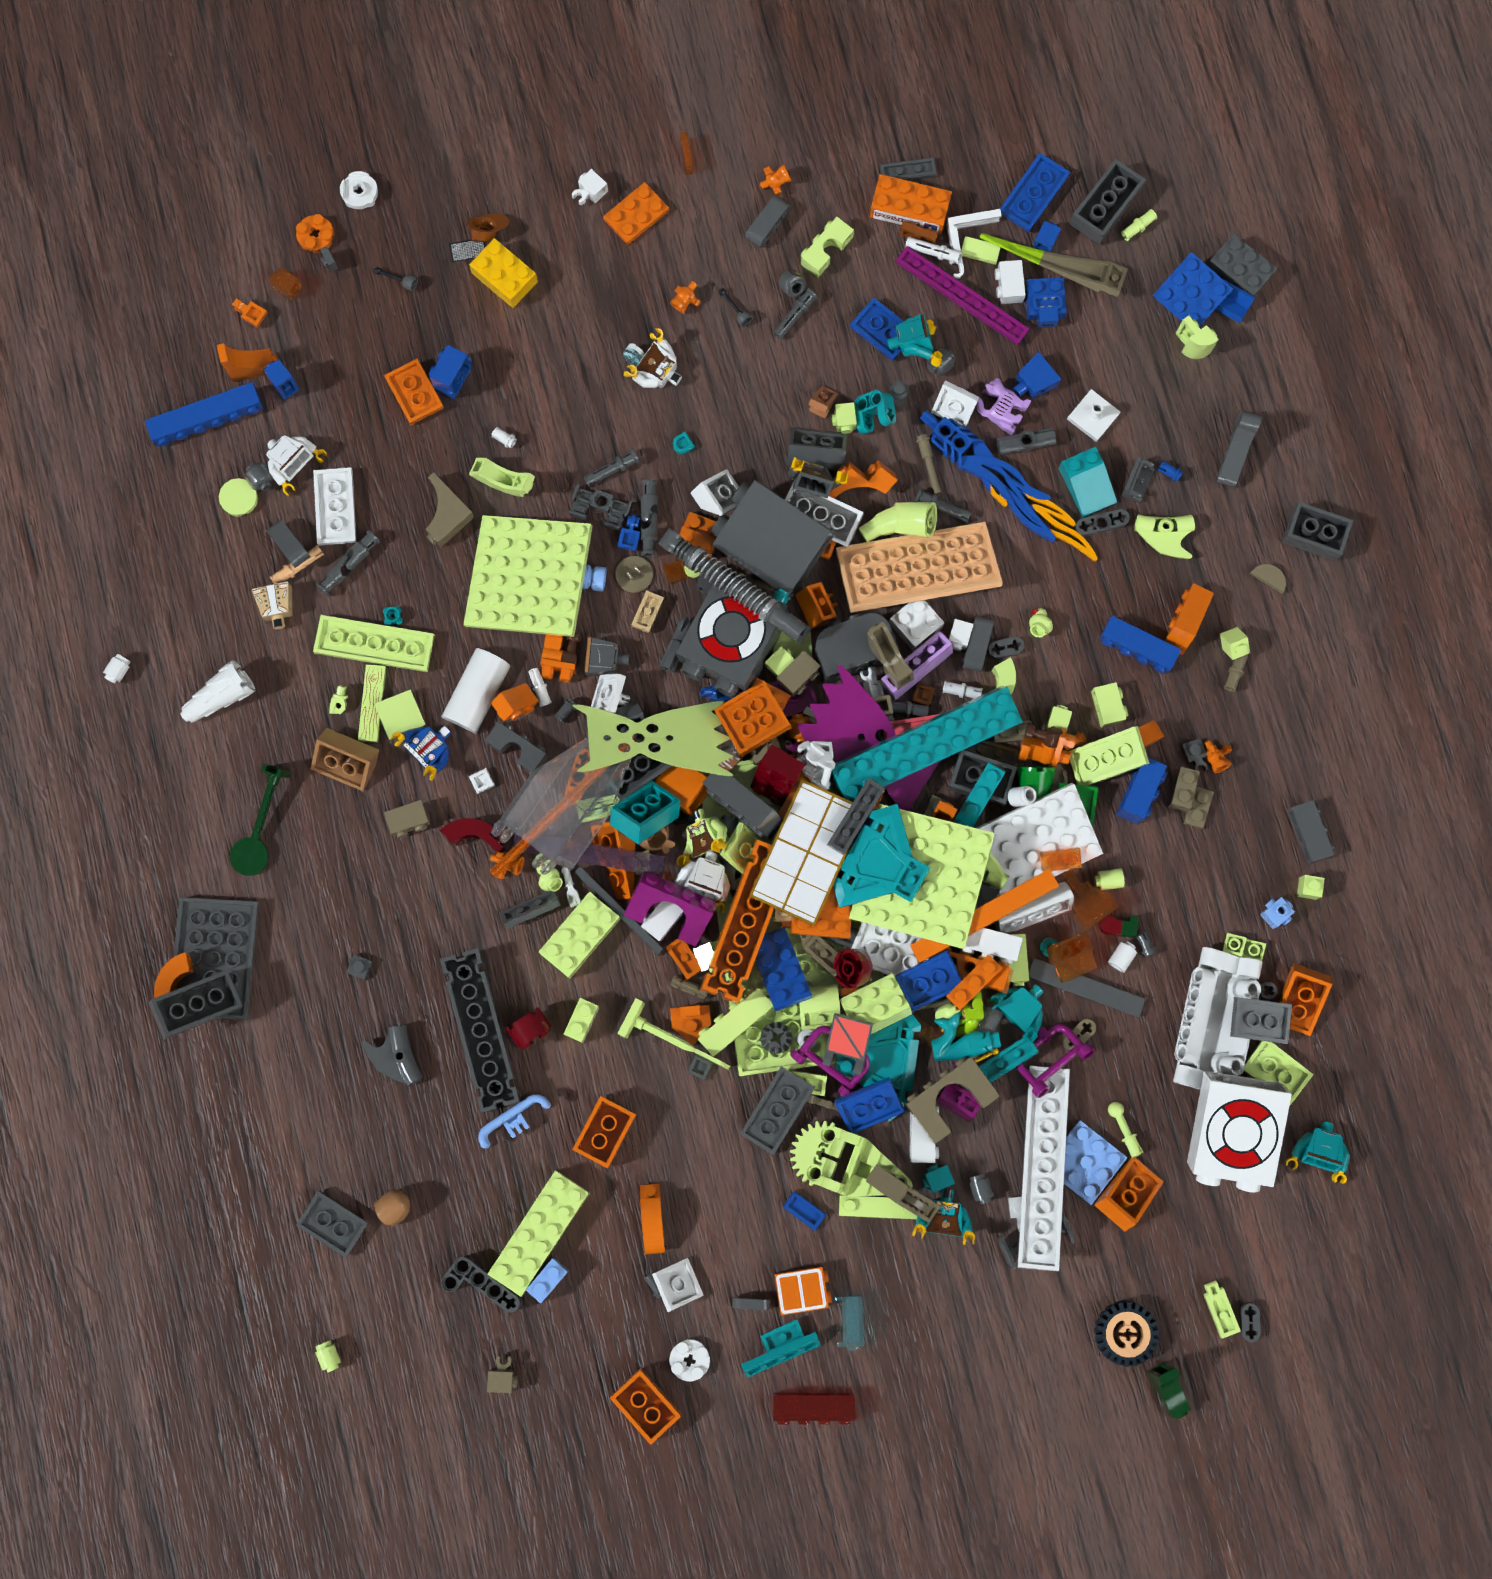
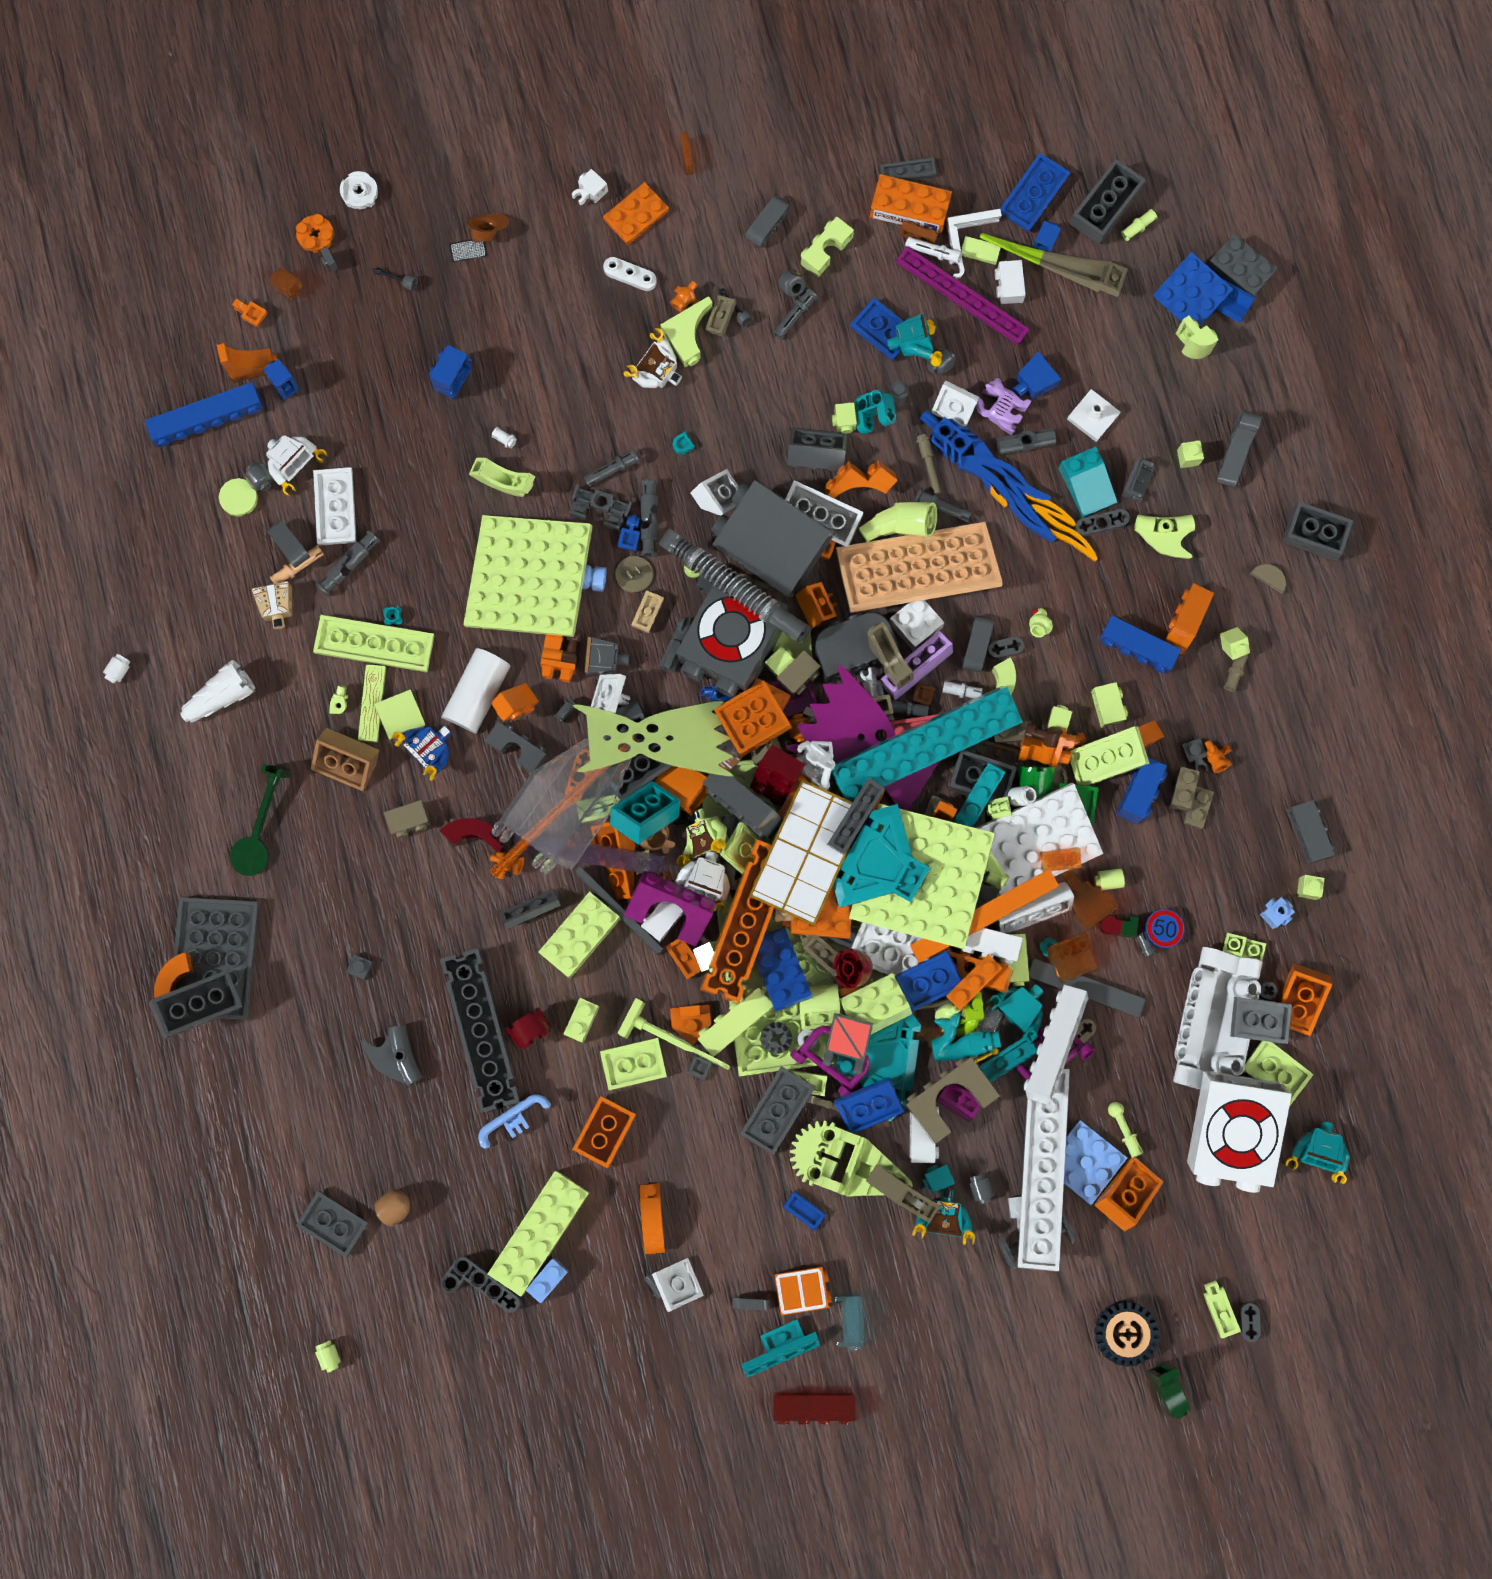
orange plate [384,359,444,425] -> none
dark tan arch [425,472,474,548] -> none
yellow brick [469,238,538,308] -> none
white tile [469,768,495,794] -> none
dark tan brick [487,1356,518,1393] -> none
white axle [529,668,552,707] -> none
yellowish green animal [536,861,563,892] -> none
white piece [561,866,581,907] -> none
orange brick [610,1368,682,1445] -> none
clear light blue piece [623,343,645,366] -> none
clear orange tile [663,560,687,585] -> none
white plate [669,1339,710,1381] -> none
dark tan axle [671,975,708,999] -> none
orange plate [679,511,717,560] -> none
orange piece [760,164,792,195] -> none
teal plate [772,589,791,604] -> none
dark grey torso [788,457,849,498] -> none
nougat slope [808,385,839,418] -> none
yellowish green plate [839,1195,917,1219] -> none
white brick [949,619,973,651] -> none
blue piece [1025,277,1067,327] -> none
white brick [1108,941,1137,973] -> none
blue pin [1158,461,1183,482] -> none
none -> yellowish green plate [600,1038,667,1091]
none -> white plate [603,257,657,291]
none -> yellowish green arch [660,296,713,368]
none -> dark tan plate [705,295,737,337]
none -> yellowish green arm [986,796,1012,820]
none -> white brick [1024,985,1088,1105]
none -> piece [1145,909,1184,948]
none -> yellowish green brick [1177,441,1204,468]

